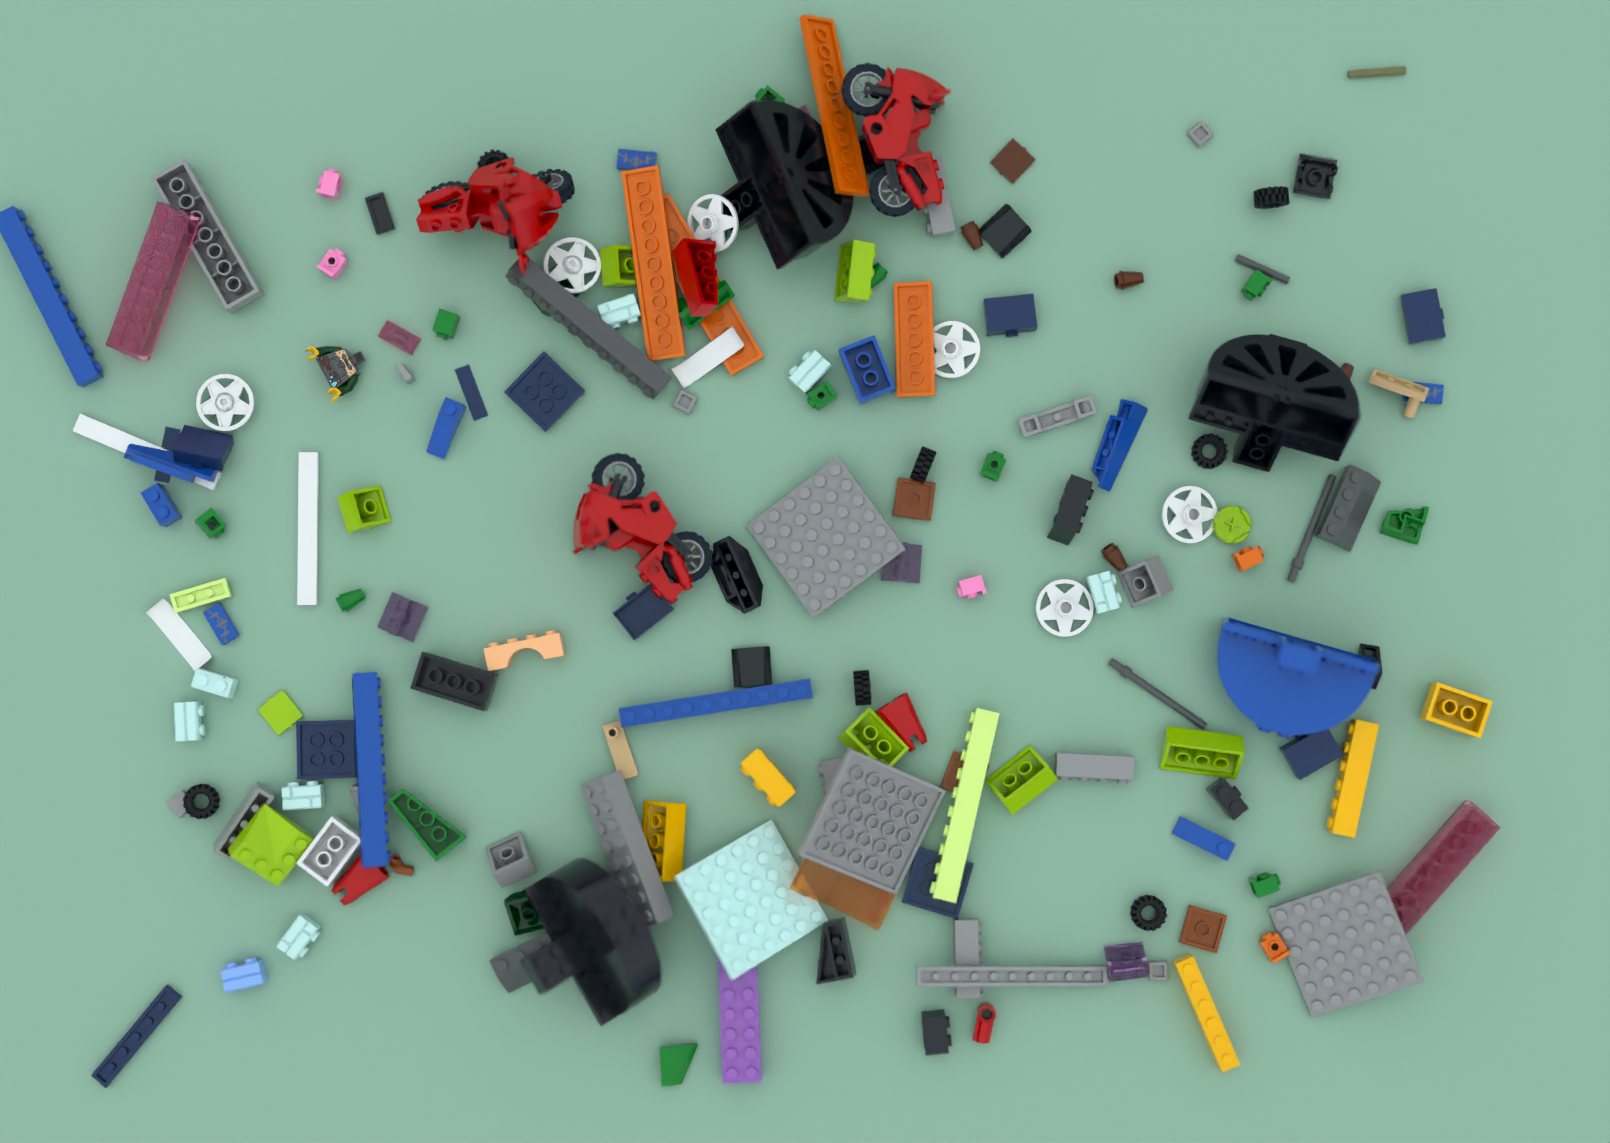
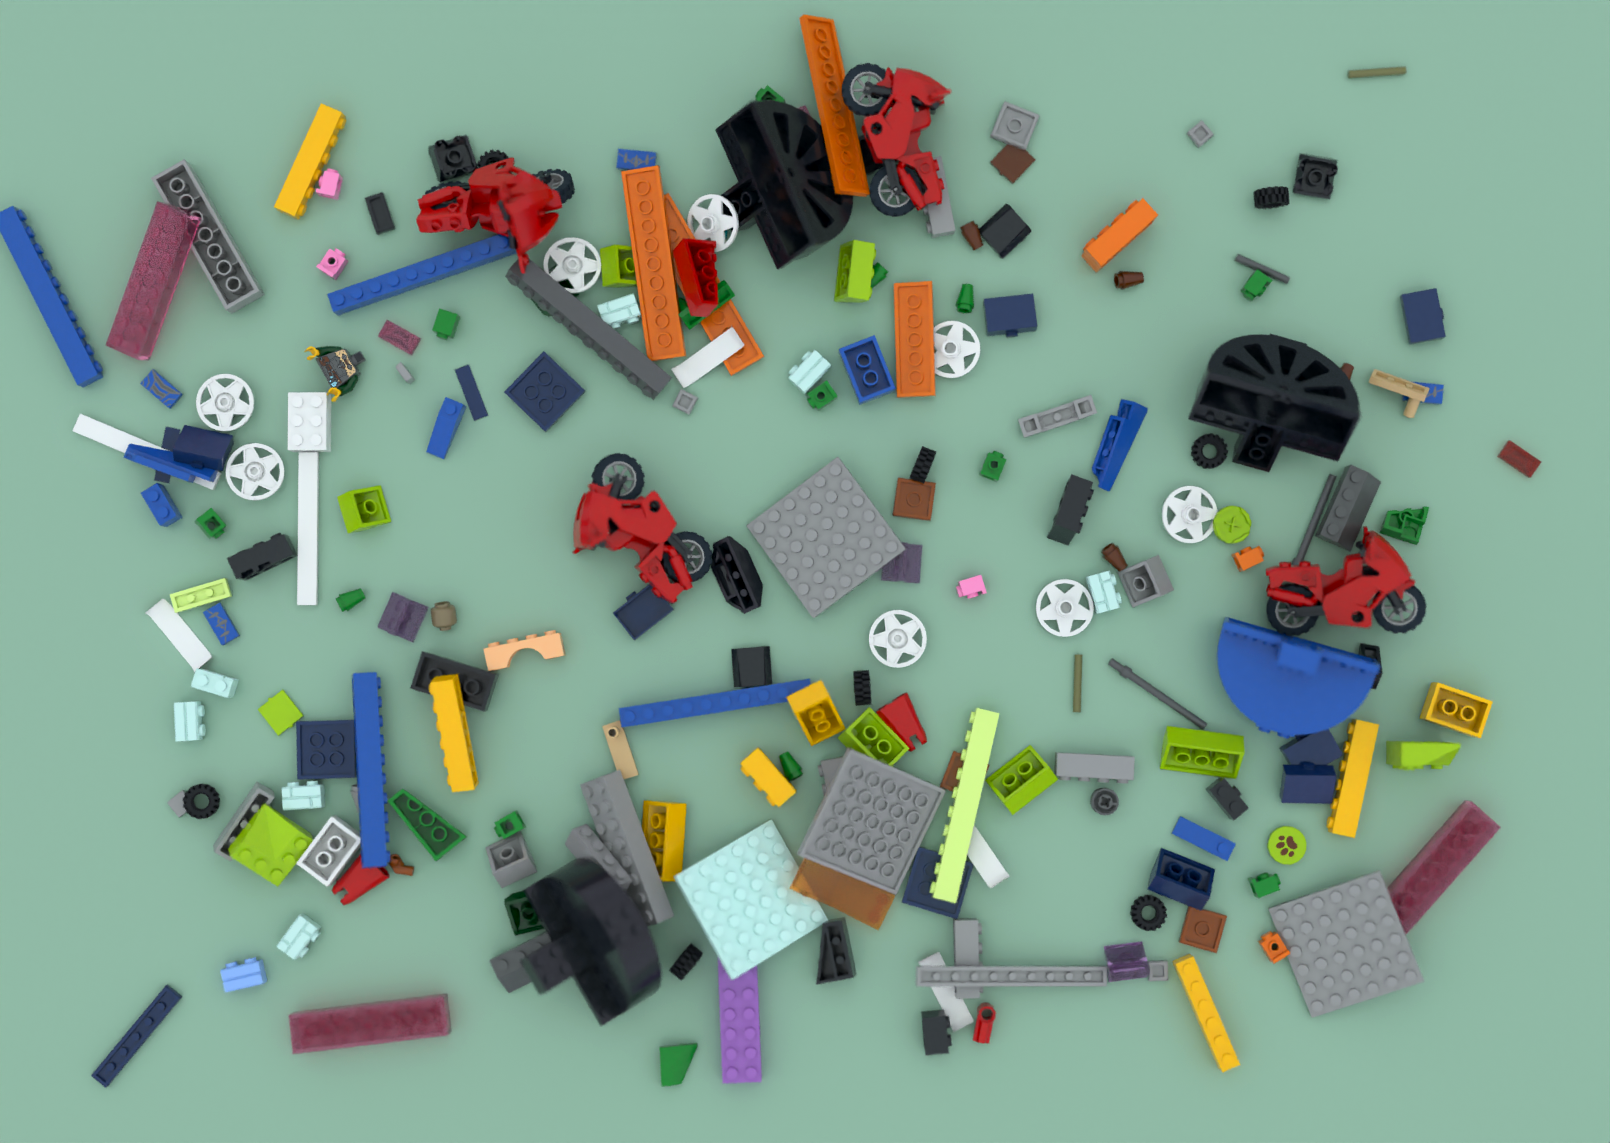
none -> tile [140,369,183,409]
none -> white wheel [226,443,285,501]
none -> black wedge [227,533,298,581]
none -> yellow brick [274,103,346,220]
none -> white brick [288,392,331,452]
none -> clear pink brick [289,993,452,1054]
none -> blue brick [327,234,517,316]
none -> black slope [428,135,478,182]
none -> yellow brick [429,674,479,792]
none -> dark tan head [431,601,457,631]
none -> green brick [494,810,526,840]
none -> light grey brick [565,824,633,892]
none -> black tyre [669,943,703,980]
none -> green cone [779,751,803,781]
none -> yellow brick [787,680,846,746]
none -> white wheel [869,610,927,668]
none -> white sticker [919,952,974,1032]
none -> white sticker [947,823,1010,889]
none -> green cone [955,284,974,313]
none -> light grey tile [990,101,1040,151]
none -> olive bar [1073,655,1082,712]
none -> orange brick [1081,198,1158,273]
none -> dark grey wheel [1090,788,1119,815]
none -> dark blue slope [1147,848,1215,911]
none -> red piece [1266,526,1426,636]
none -> lime tile [1267,826,1306,865]
none -> dark blue container [1279,762,1336,804]
none -> lime slope [1386,741,1460,770]
none -> clear red tile [1497,440,1541,478]

